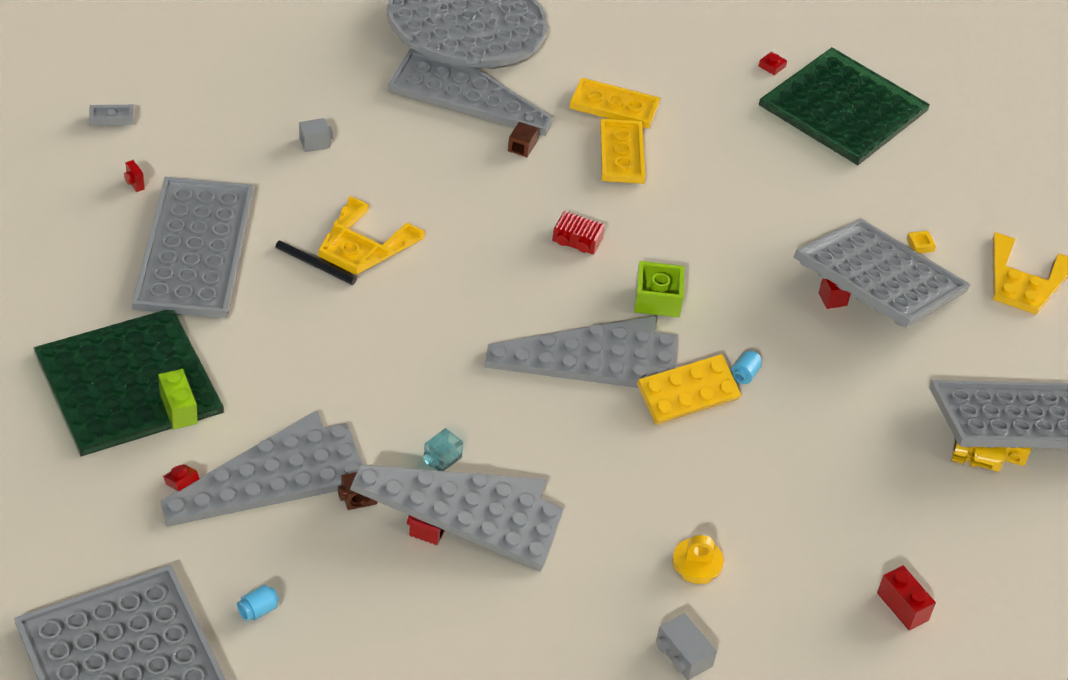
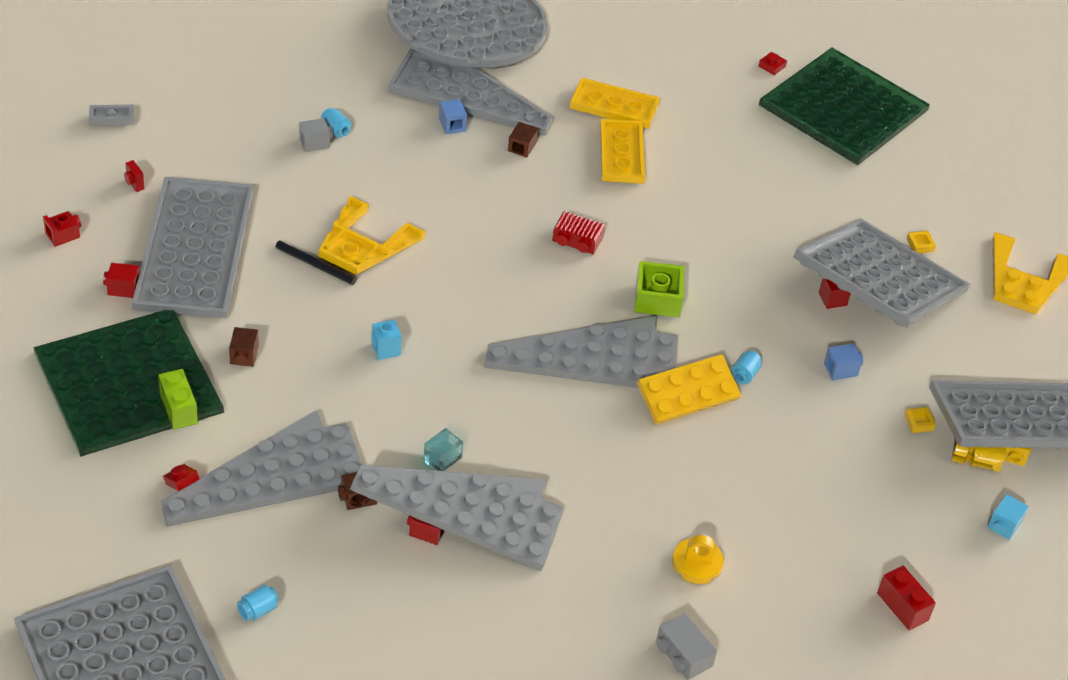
none -> red brick [43,211,82,247]
none -> red brick [103,262,140,298]
none -> copper brick [229,327,259,367]
none -> medium azure brick [321,108,351,138]
none -> medium azure brick [371,319,402,360]
none -> medium blue brick [439,99,467,134]
none -> medium blue brick [824,344,863,380]
none -> yellow plate [904,407,936,433]
none -> medium azure brick [987,494,1029,540]

